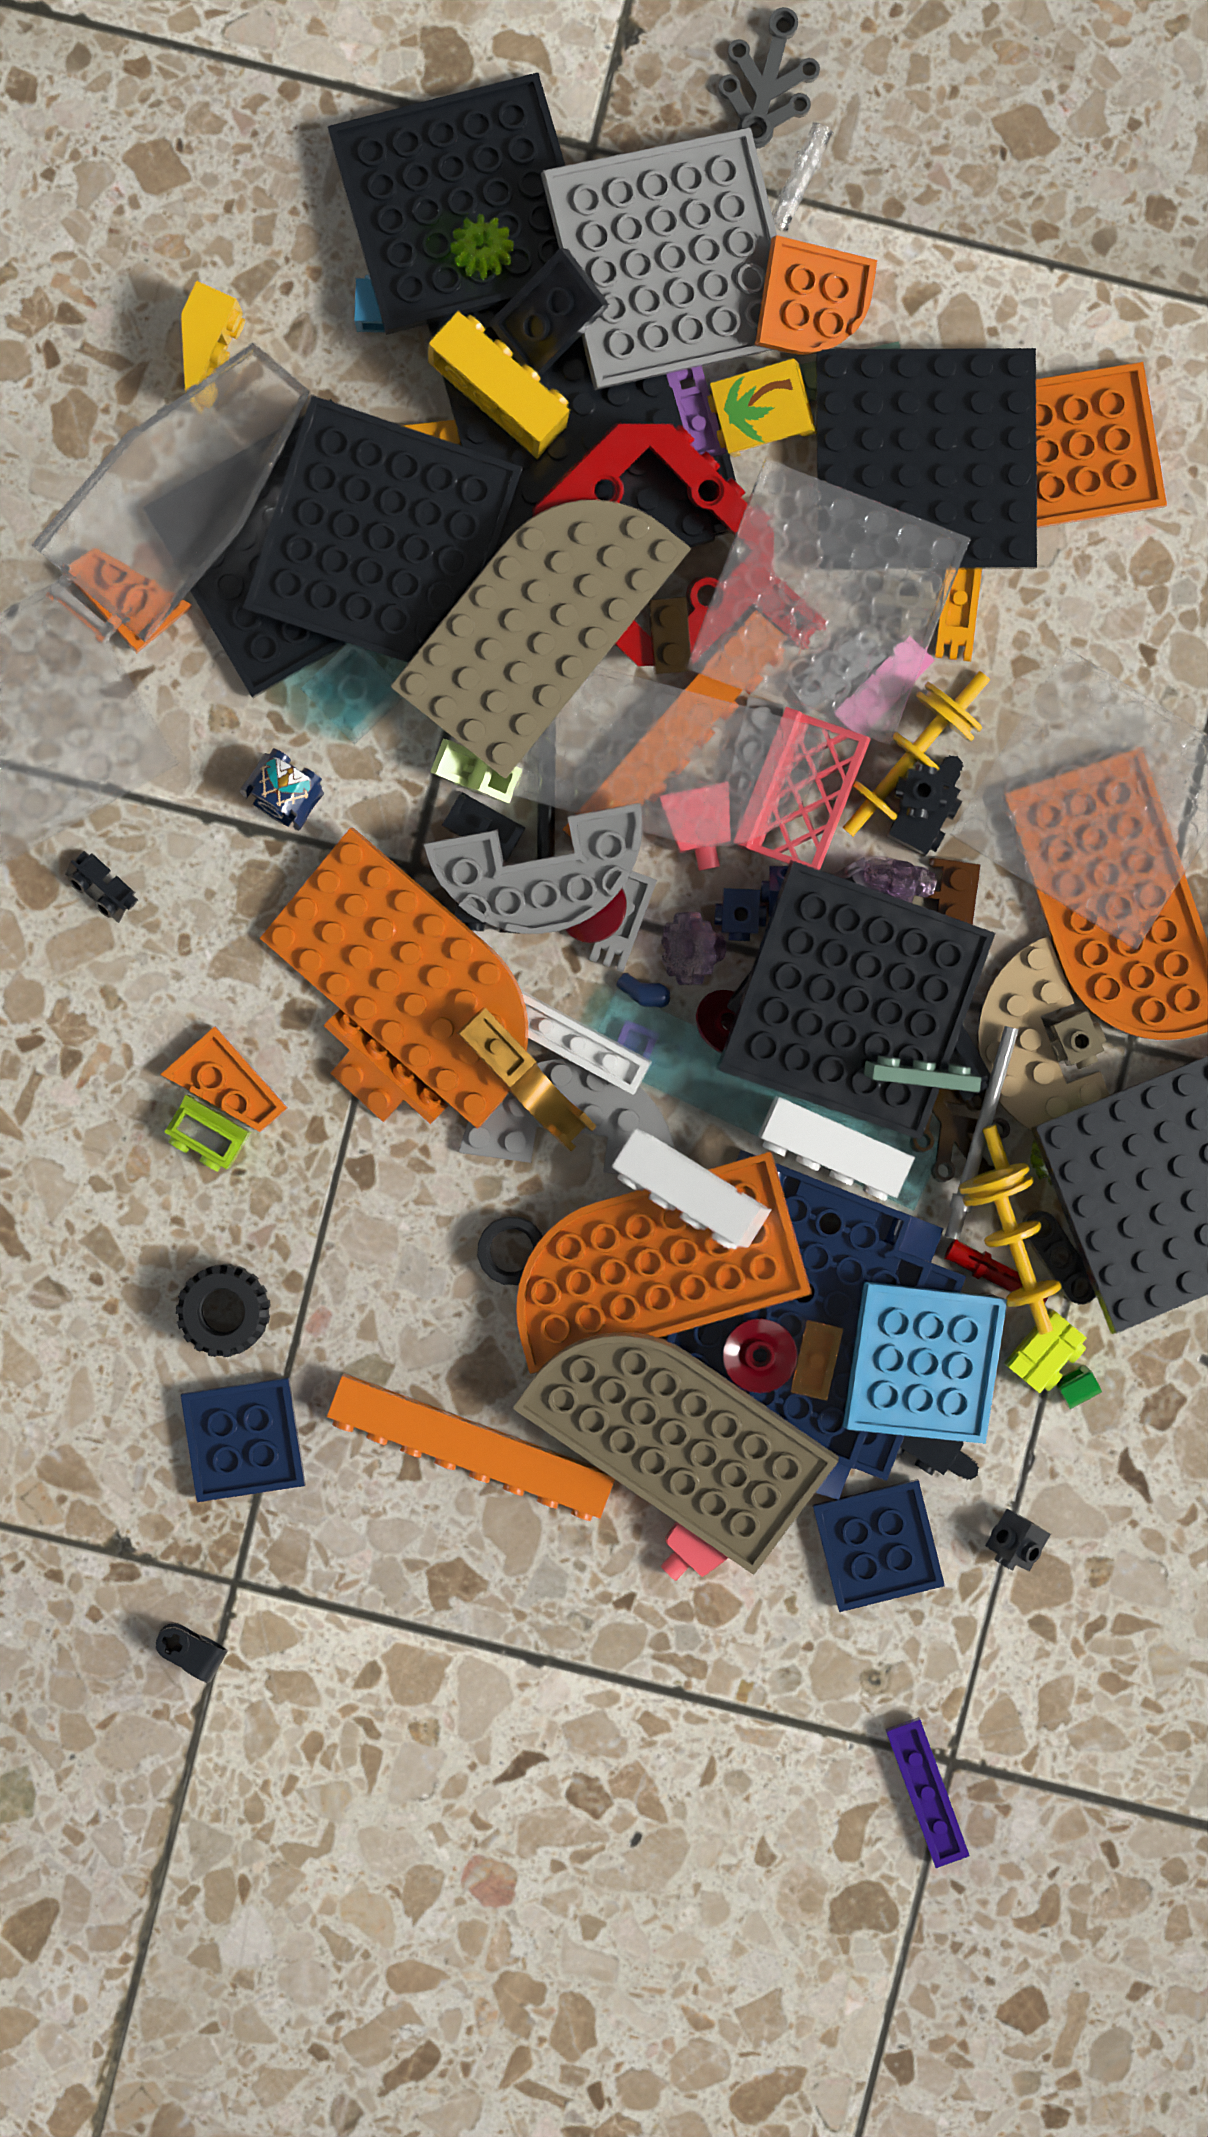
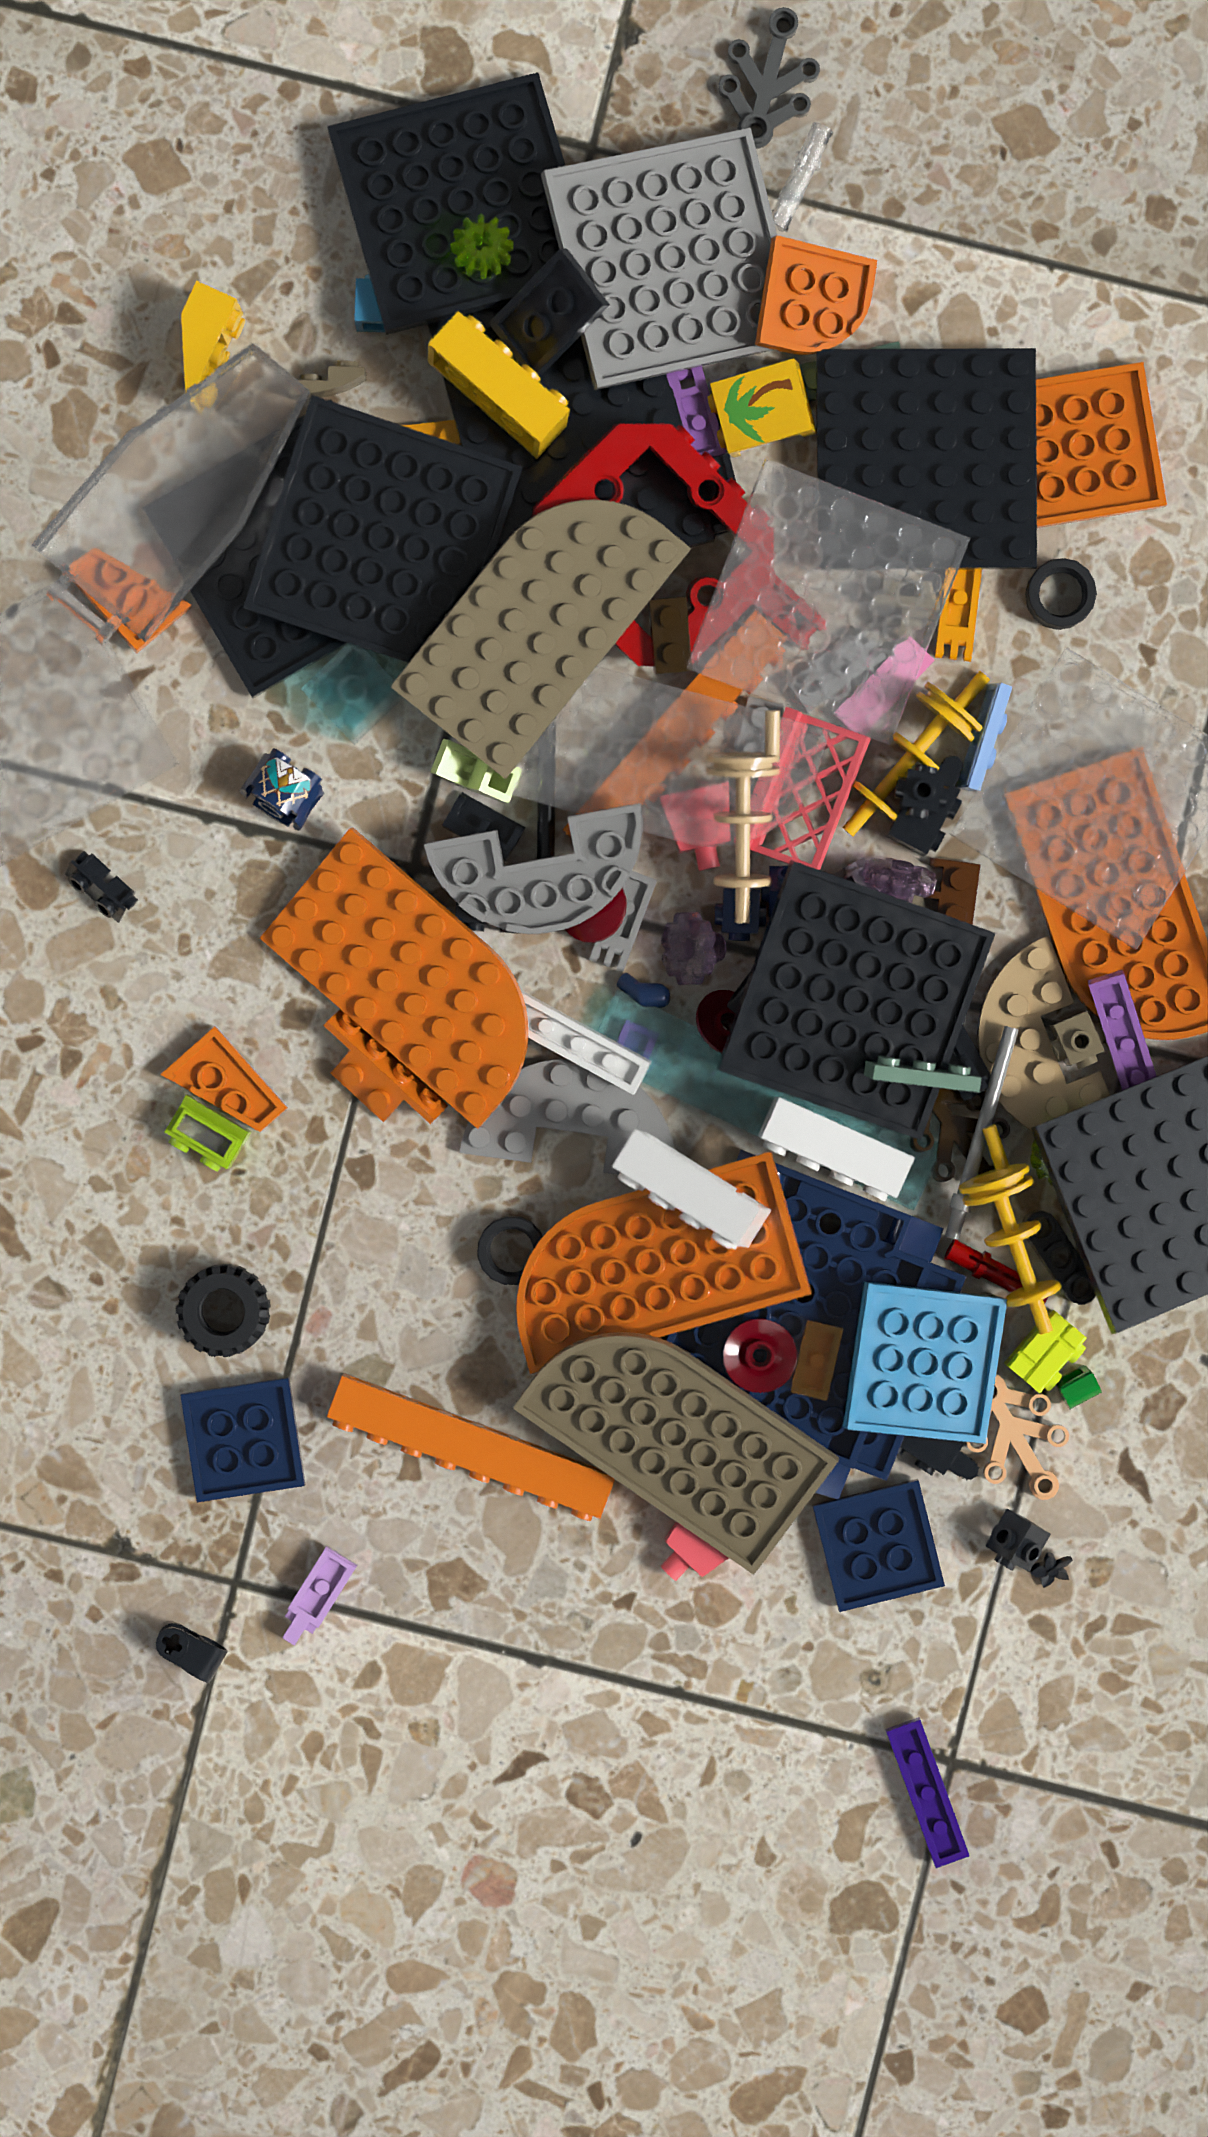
pearl gold piece [457,1007,597,1152] -> none
none -> lavender hinge [282,1546,357,1646]
none -> dark tan slope [291,360,367,400]
none -> tan piece [707,710,780,923]
none -> light blue plate [957,683,1012,791]
none -> light nougat plant [965,1374,1069,1500]
none -> black tyre [1025,558,1097,630]
none -> black plant [1030,1552,1073,1588]
none -> medium lavender plate [1088,969,1157,1090]

